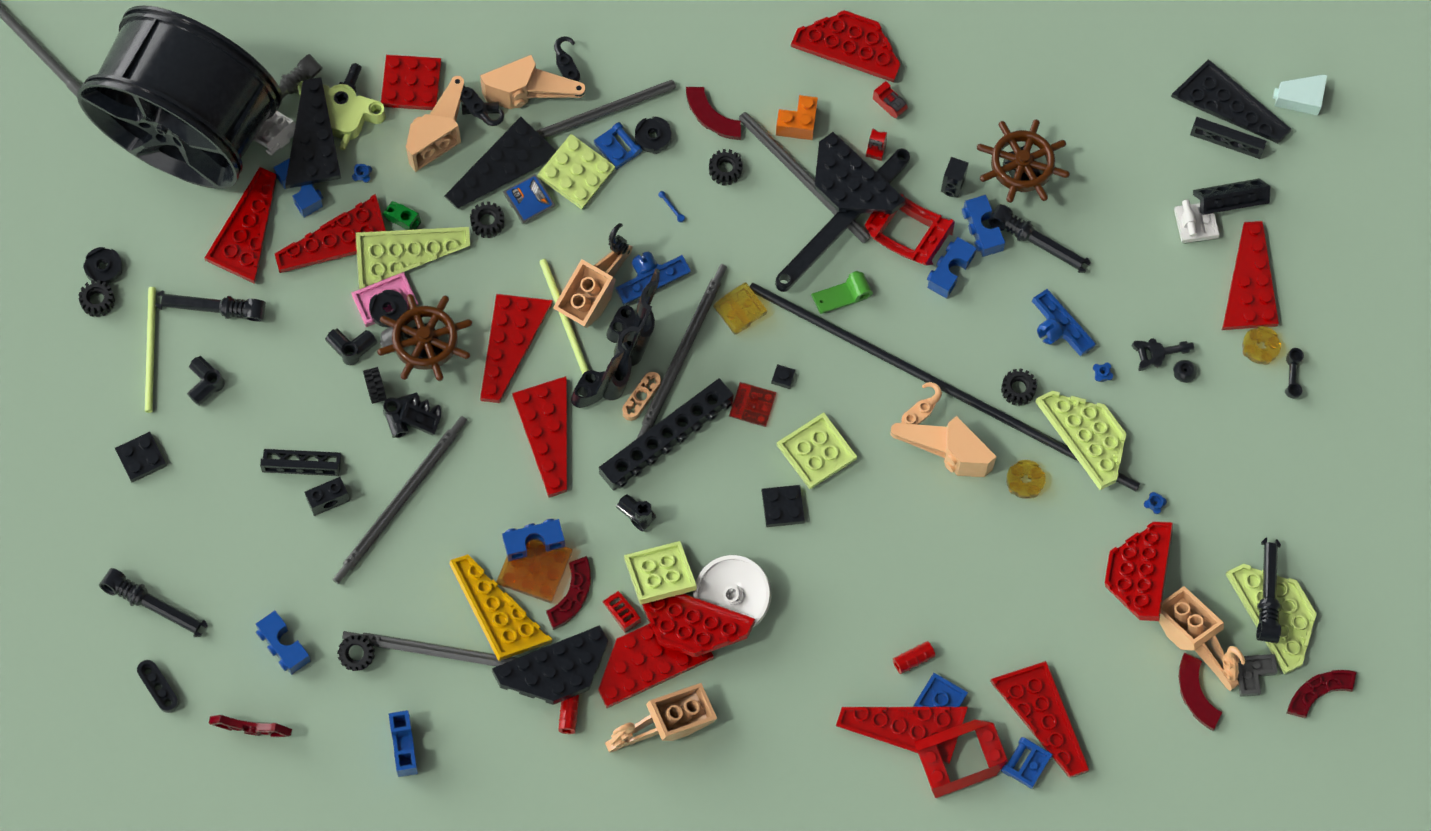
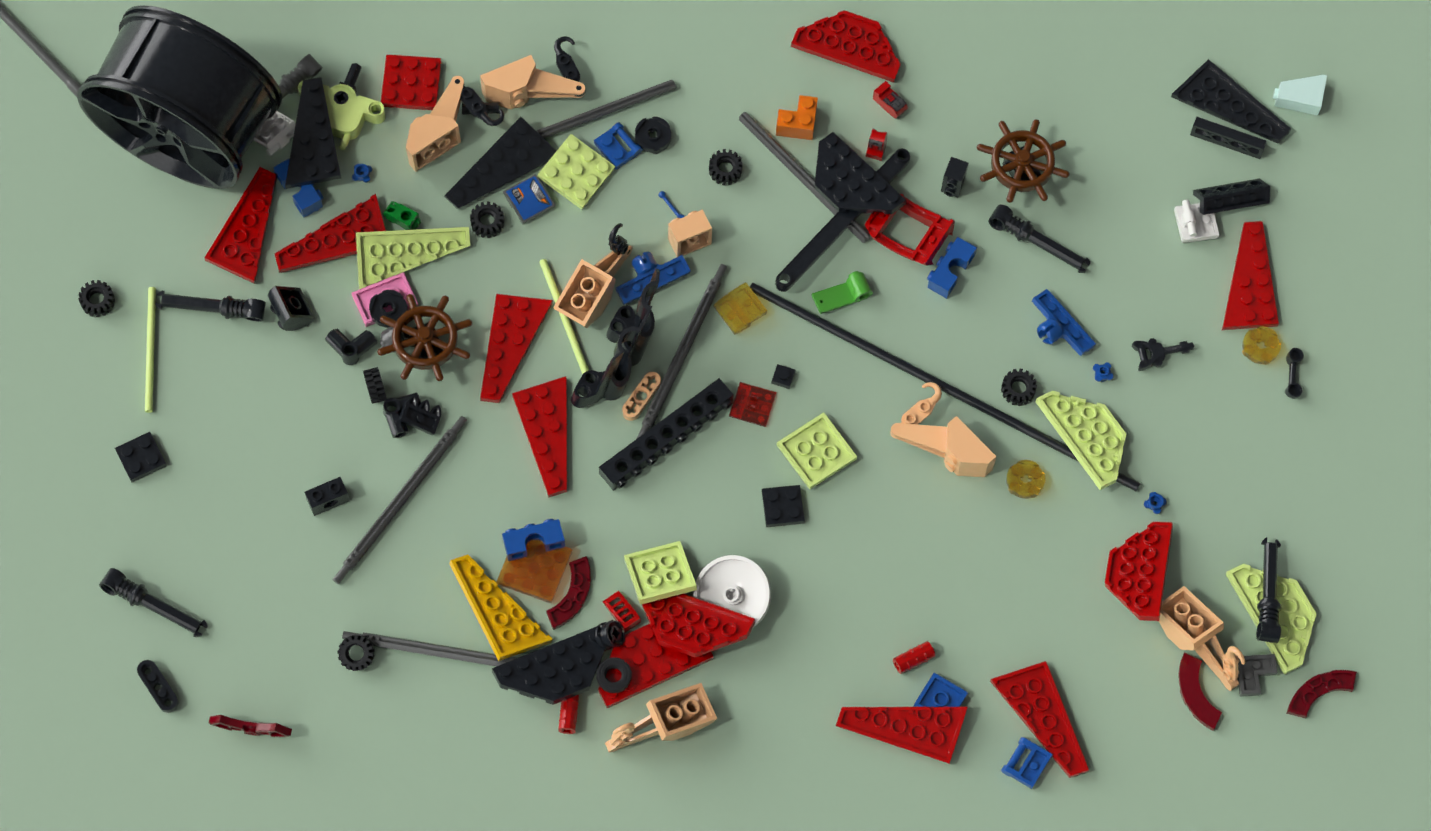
black plate [83,247,122,284] -> none
black piece [187,356,225,406] -> none
blue arch [256,610,311,675] -> none
black fence [260,449,341,476] -> none
blue arch [388,710,418,777] -> none
black piece [616,494,656,532] -> none
dark red tile [686,87,741,140] -> none
red wedge [915,719,1008,798] -> none
blue arch [962,195,1005,257] -> none
black plate [1173,360,1197,383] -> none
none -> black brick [268,286,315,331]
none -> black wheel [595,620,626,650]
none -> black tyre [596,657,632,693]
none -> light nougat brick [668,209,712,257]

